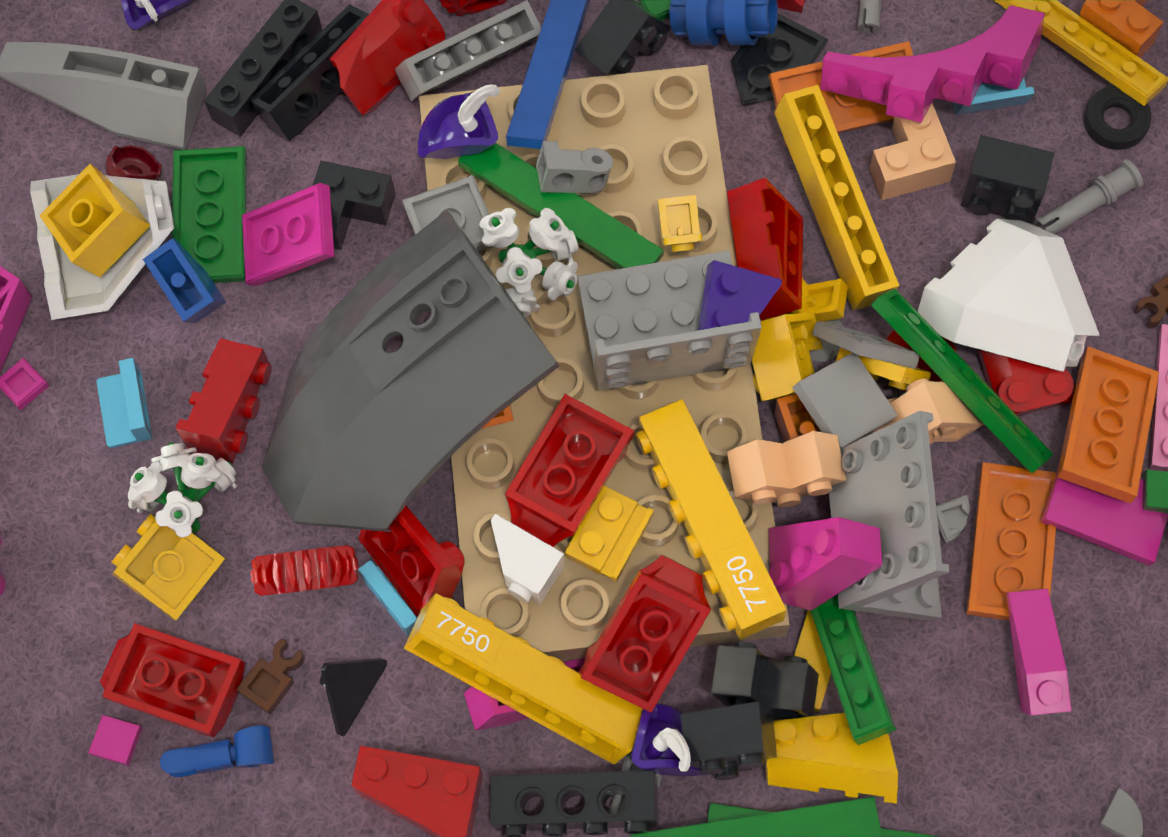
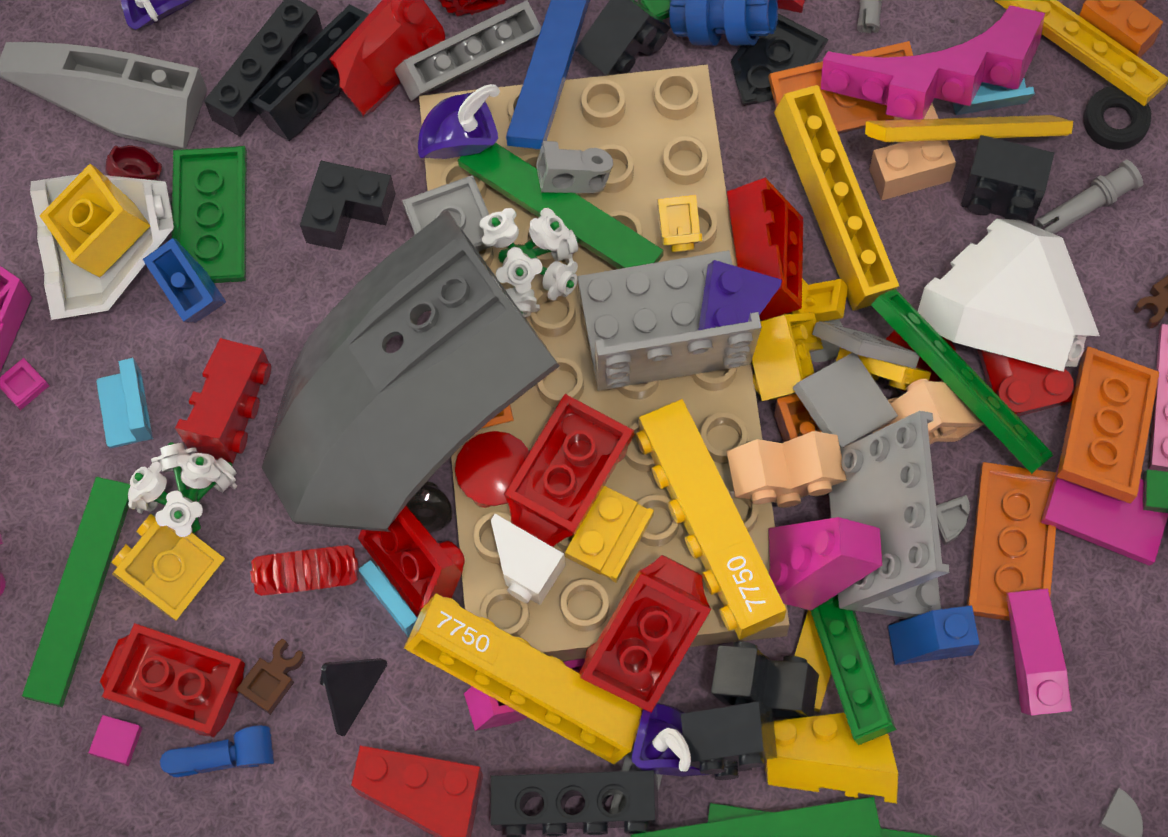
dark pink tile [242,183,334,286] -> none
none -> green tile [22,477,131,708]
none -> clear smoke brick [406,481,452,533]
none -> red dish [455,431,530,508]
none -> yellow tile [865,115,1073,142]
none -> blue slope [888,605,980,665]

